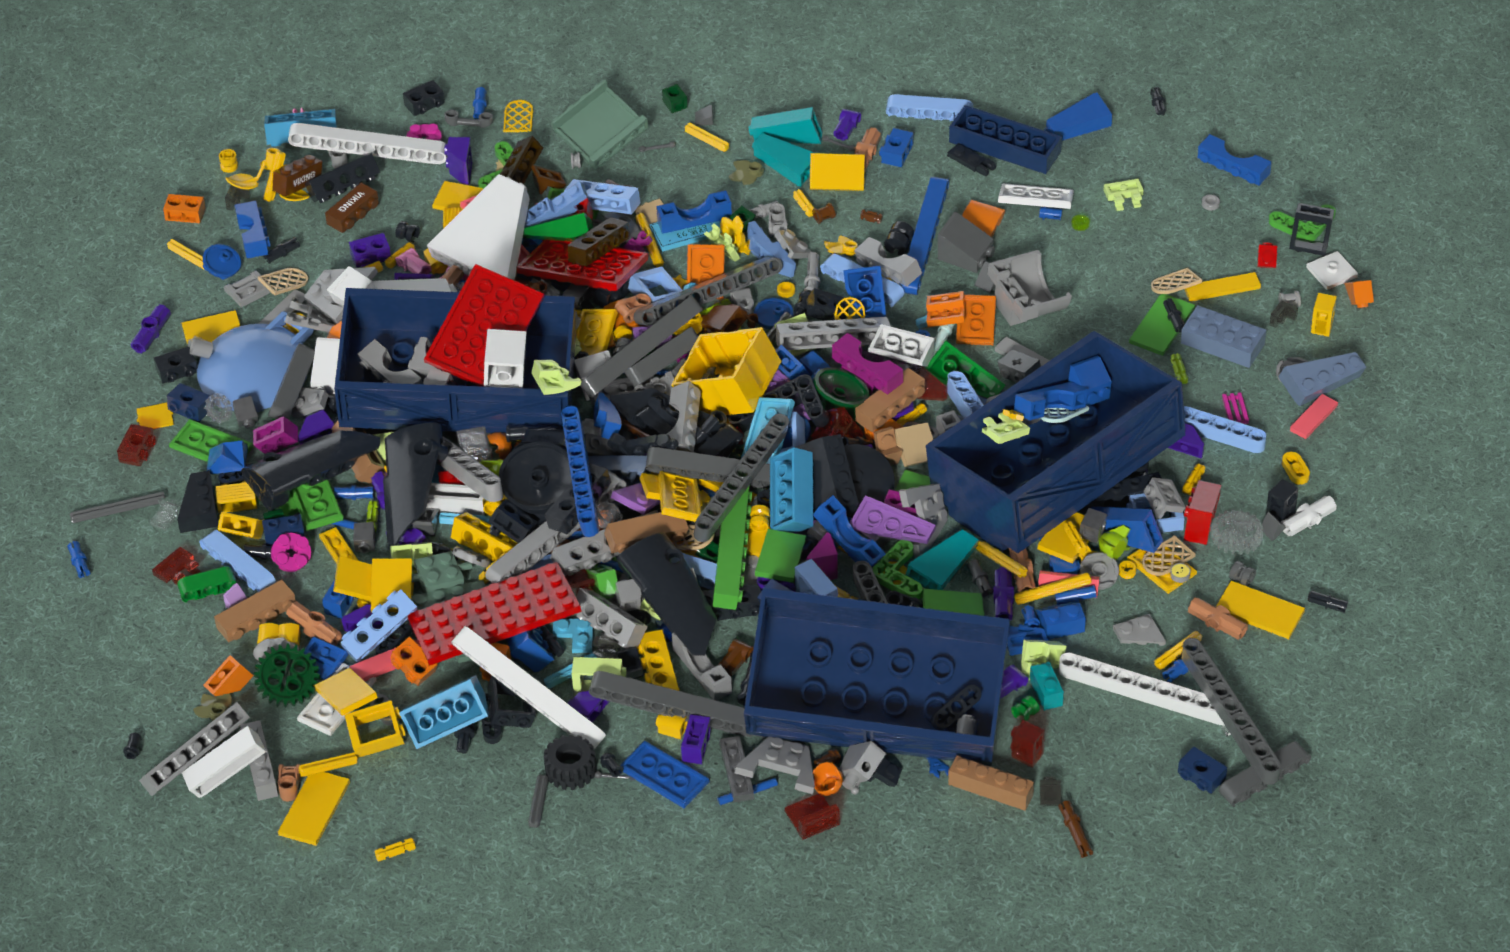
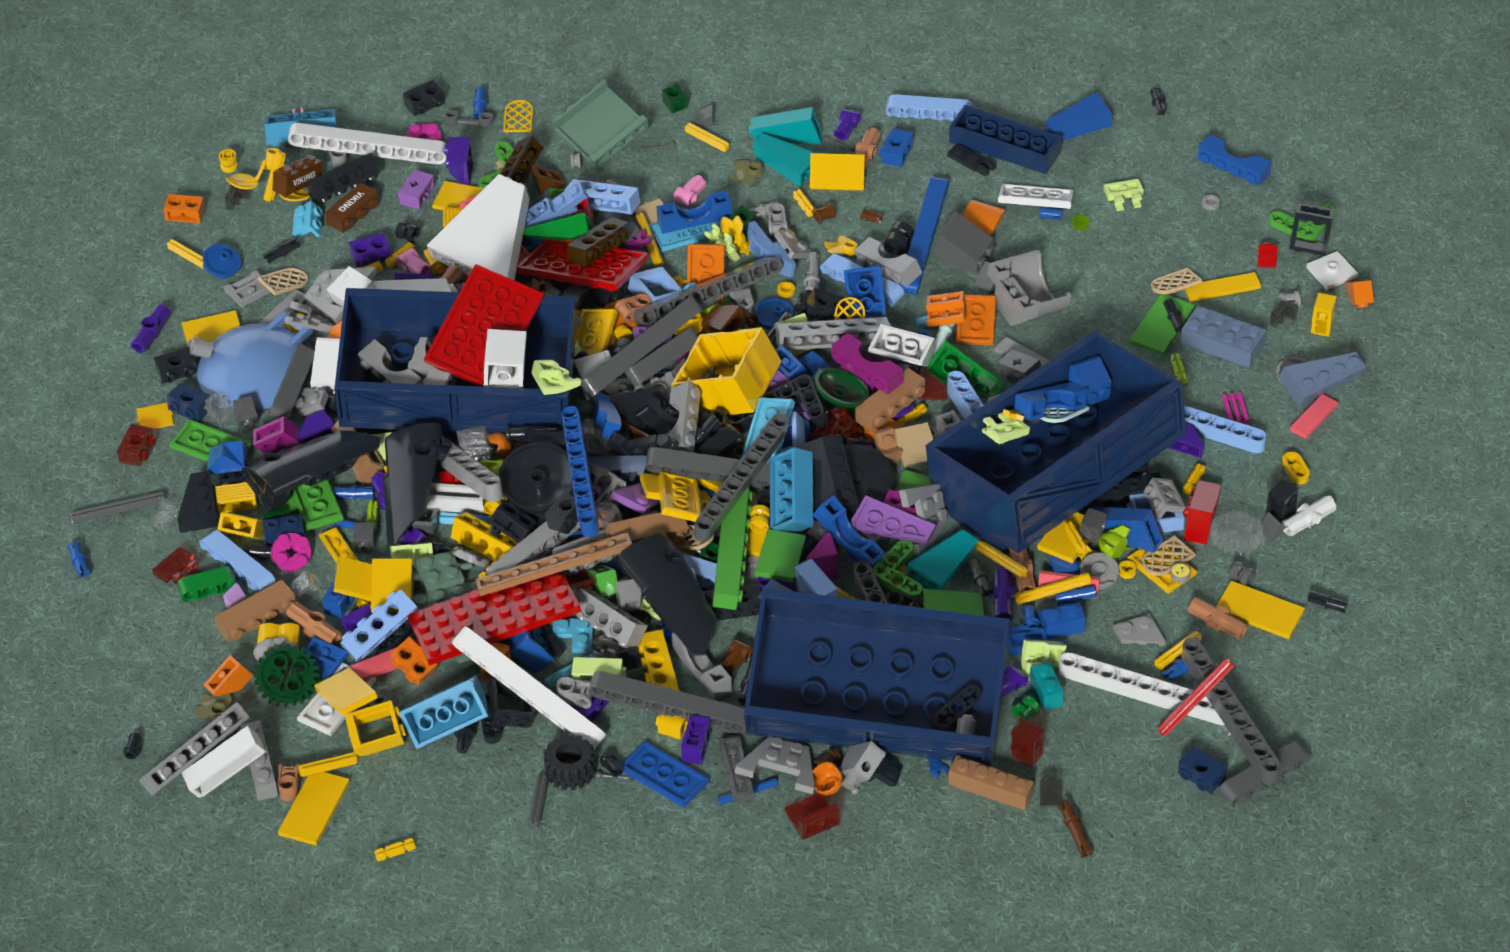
blue arch [235,201,270,259] -> none
none -> clear bracket [288,570,326,599]
none -> medium azure bracket [292,201,323,237]
none -> medium lavender brick [398,170,435,210]
none -> medium nougat tile [475,532,632,596]
none -> light grey piece [557,677,592,709]
none -> bright pink piece [673,175,706,208]
none -> axle [1158,658,1234,736]

